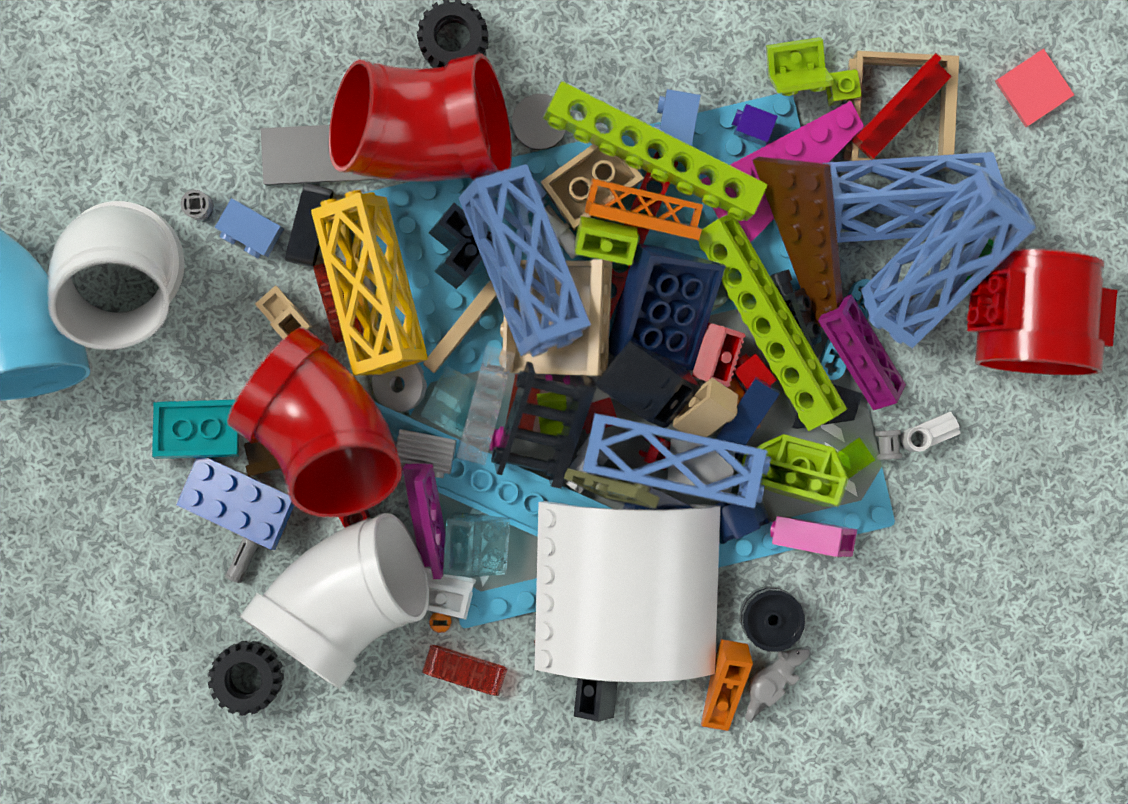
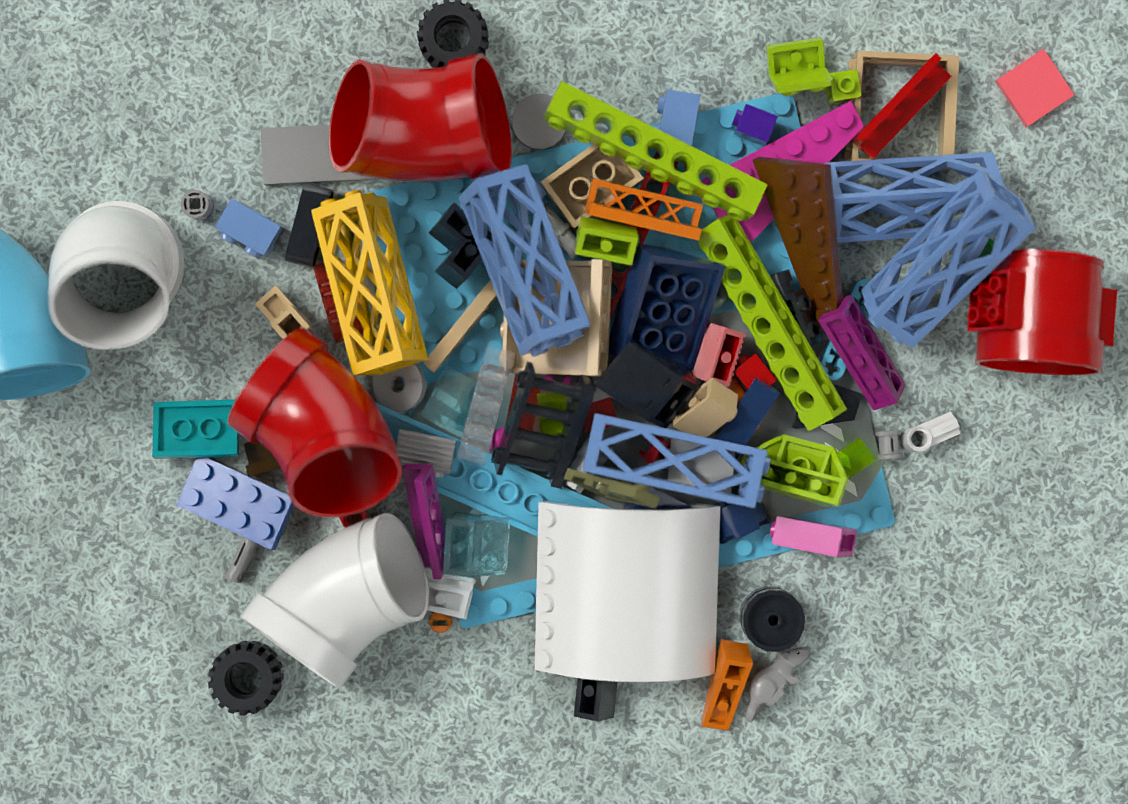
clear red beam [422,644,508,696] -> none

